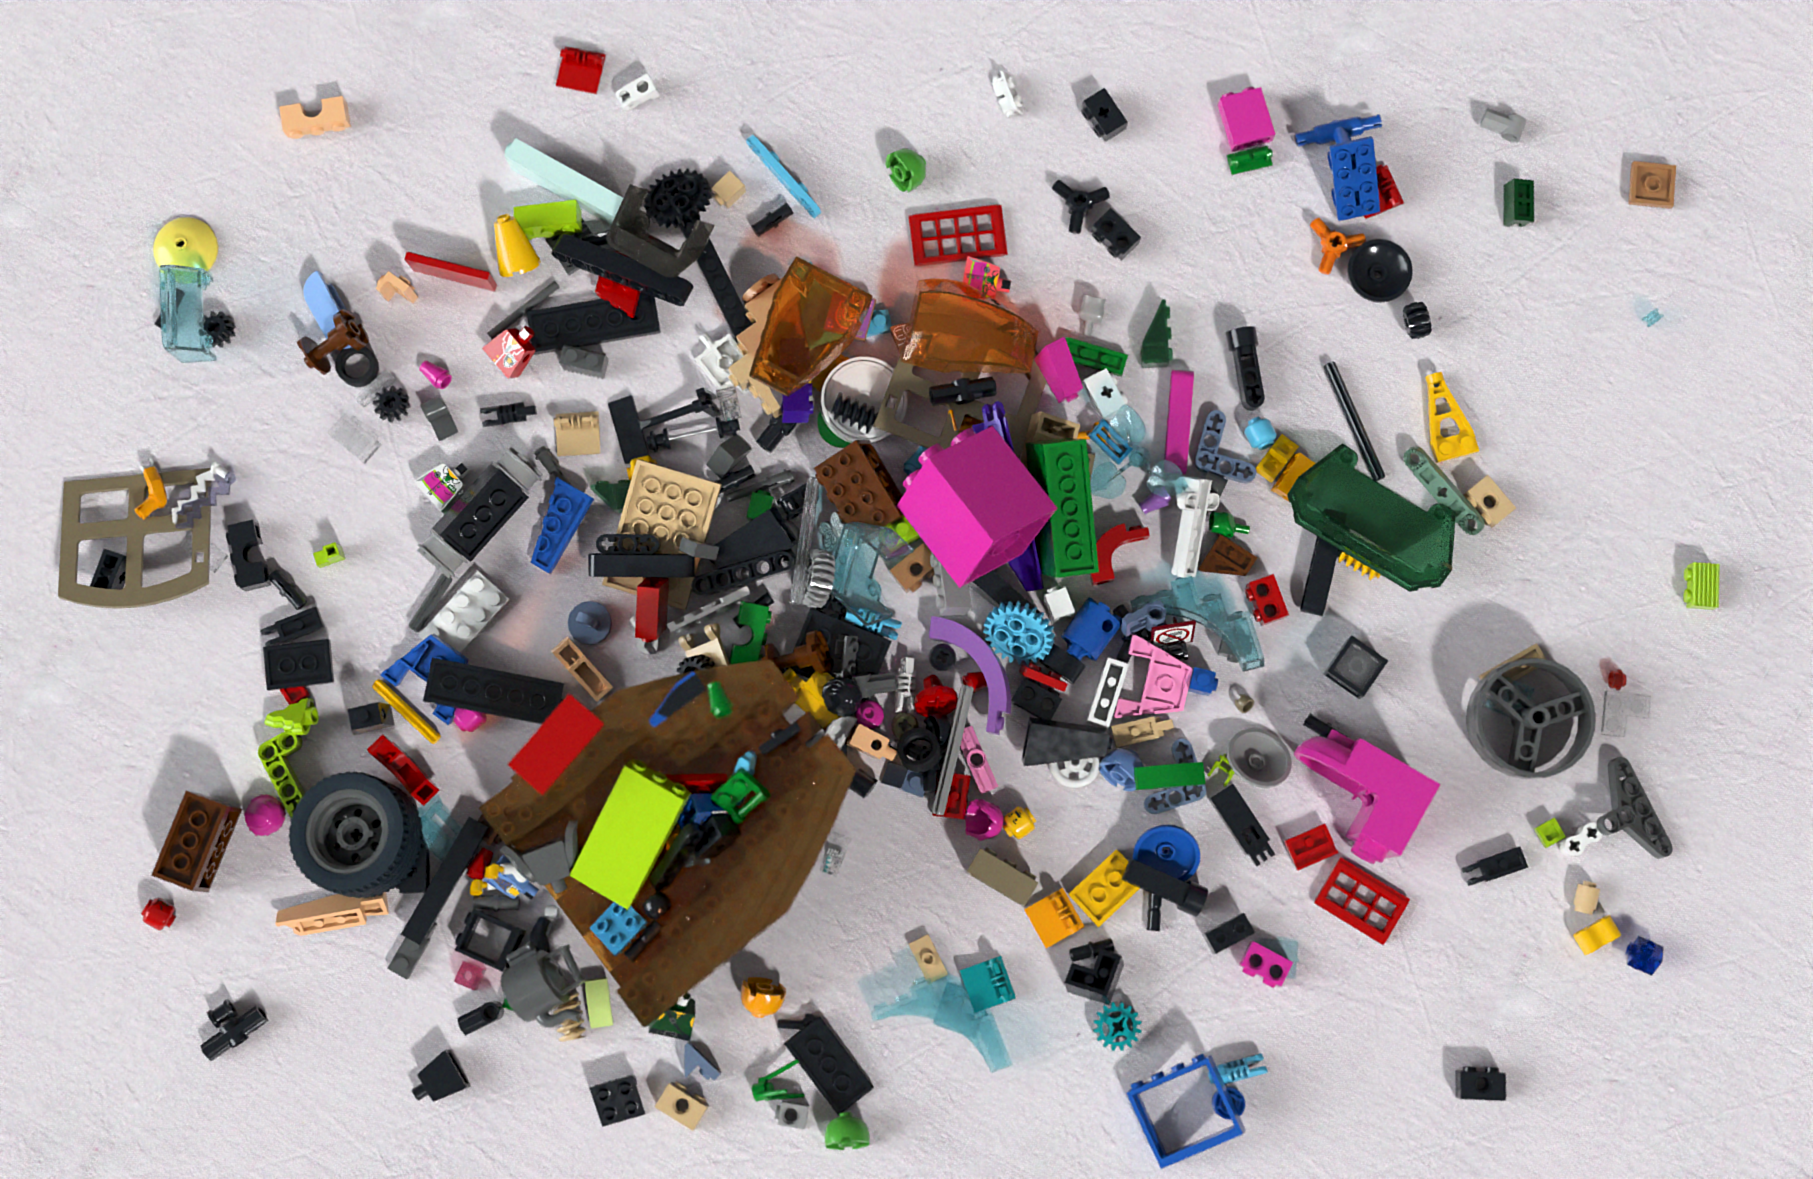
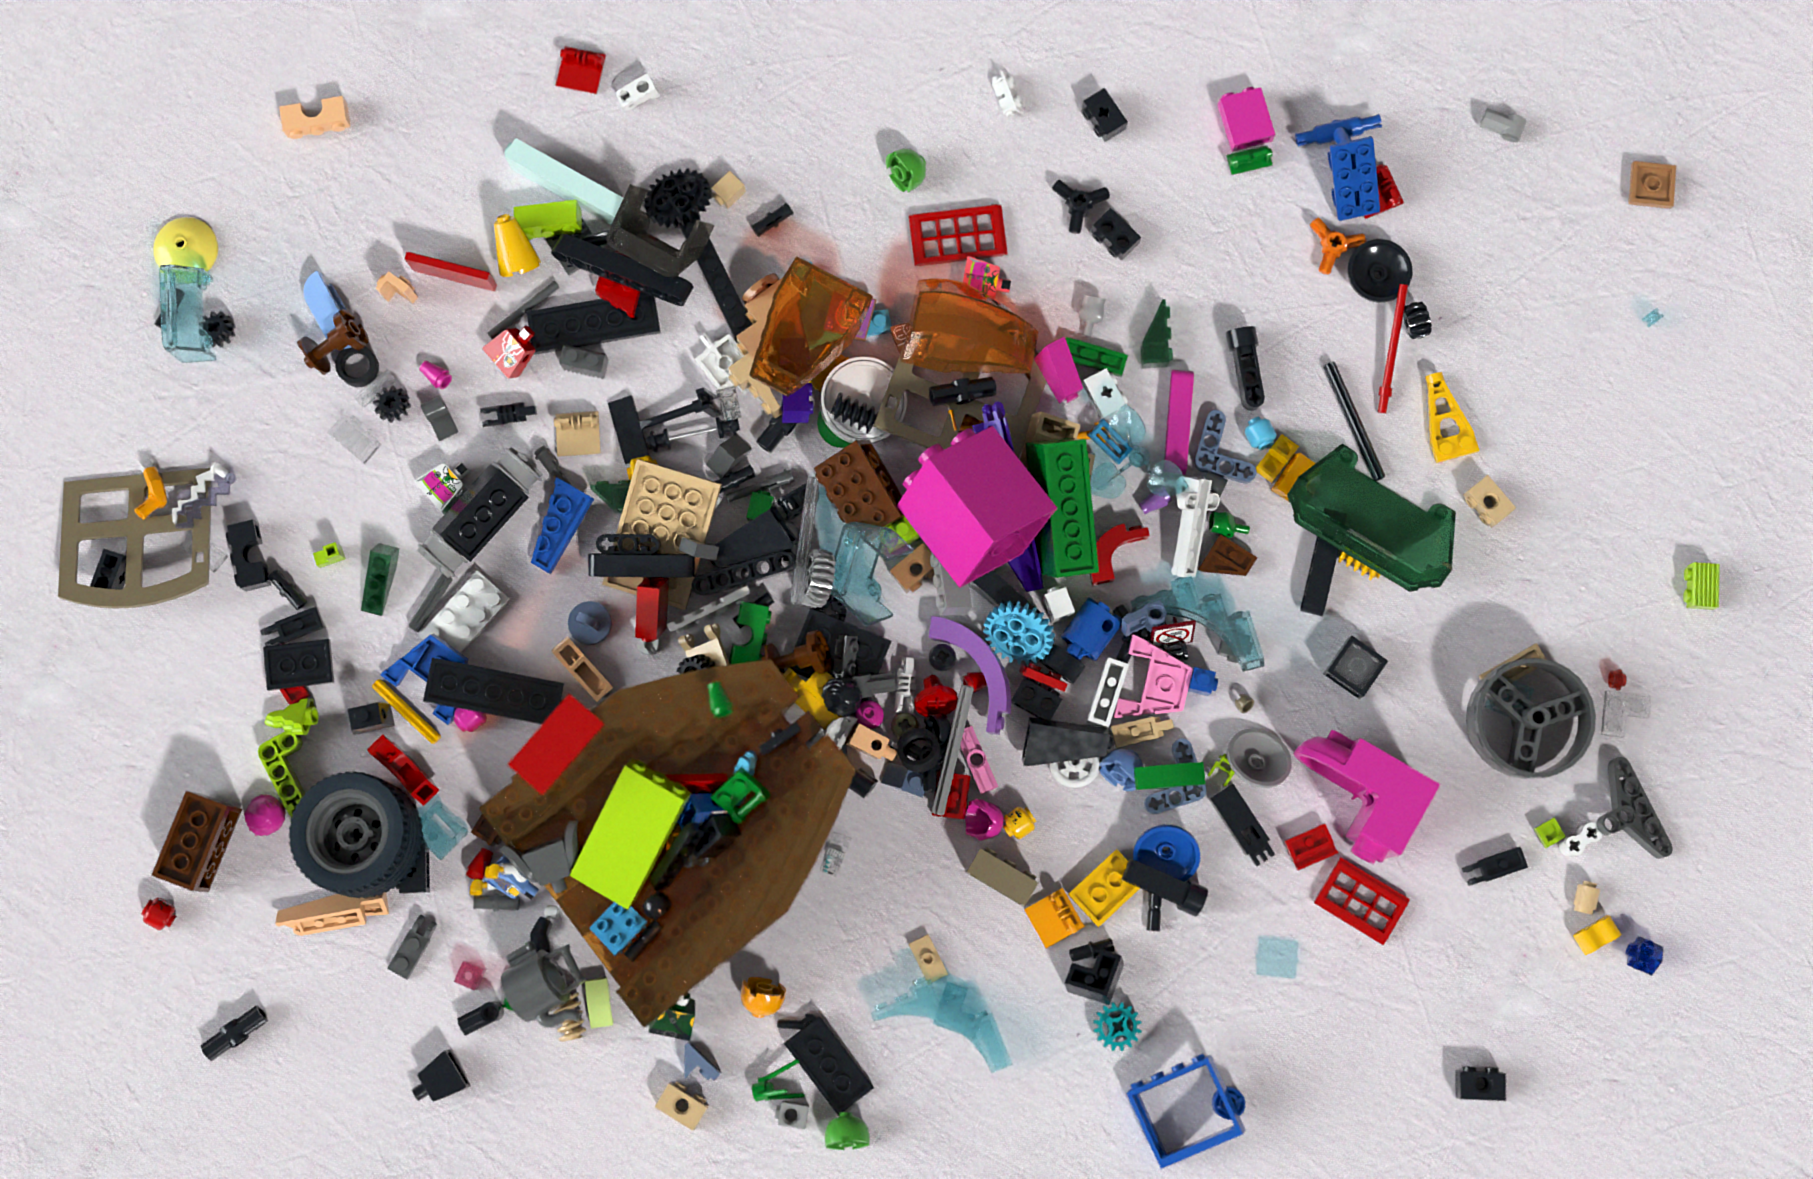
black bush [207,999,238,1028] -> none
black tile [401,817,489,945] -> none
black window [455,909,526,972] -> none
black hinge [589,1075,646,1127] -> none
black sticker [649,672,706,727] -> none
medium azure piece [746,135,821,218] -> none
animal [818,511,850,553] -> none
medium azure hinge [845,607,902,640] -> none
medium azure cone [903,446,928,476] -> none
teal hinge [959,956,1016,1013] -> none
black brick [1202,913,1255,954] -> none
medium azure hinge [1208,1053,1268,1084] -> none
dark pink brick [1239,941,1294,988] -> none
red brick [1245,574,1289,626] -> none
black pin [1303,713,1348,738] -> none
sand green piece [1403,446,1485,535] -> none
dark green hinge [1504,178,1534,227] -> none
none -> clear green slope [361,543,400,616]
none -> red bar [1377,284,1408,414]

